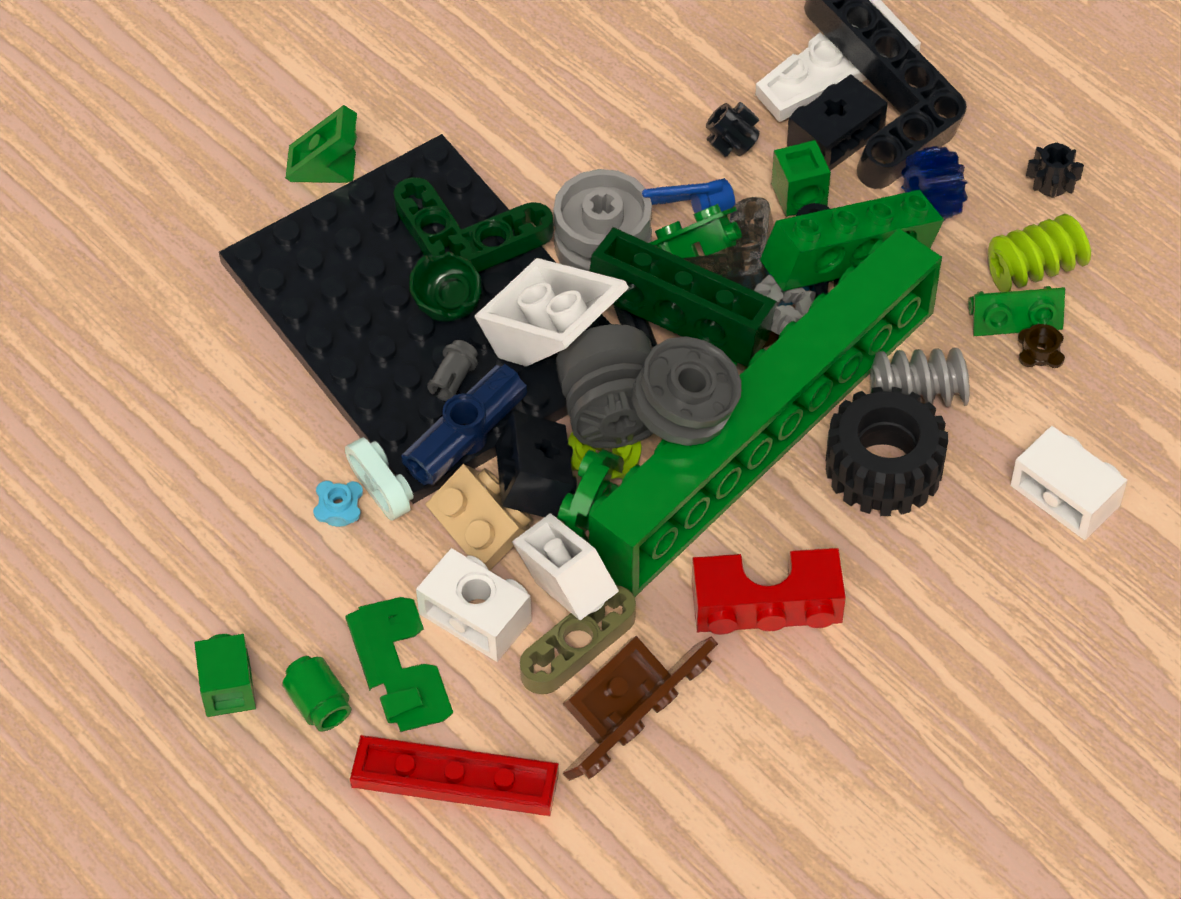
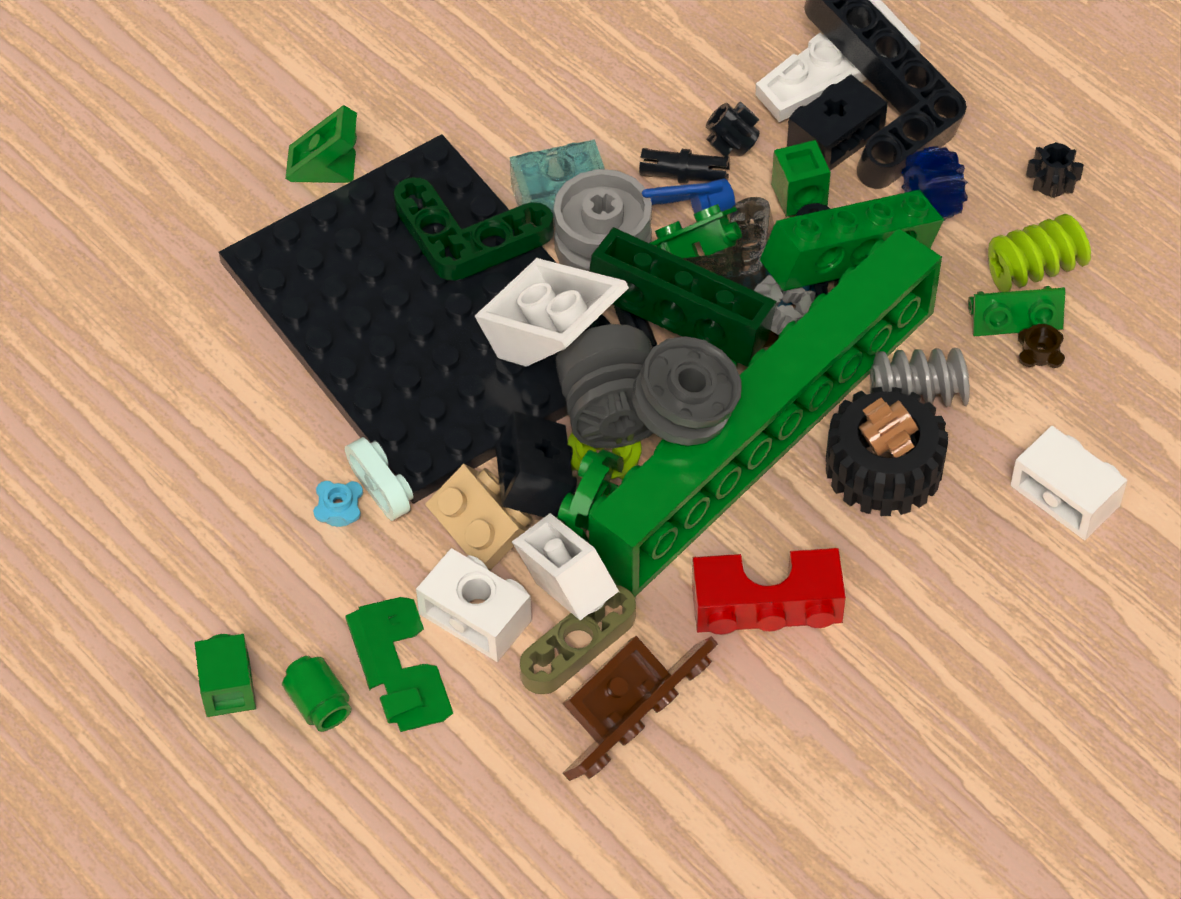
red tile [350,735,559,816] -> none
dark blue piece [402,364,527,485] -> none
dark green hair [409,252,482,322] -> none
dark grey pin [427,340,478,401] -> none
none -> clear light blue brick [509,139,605,218]
none -> black pin [639,148,730,184]
none -> medium nougat gear [859,398,919,458]

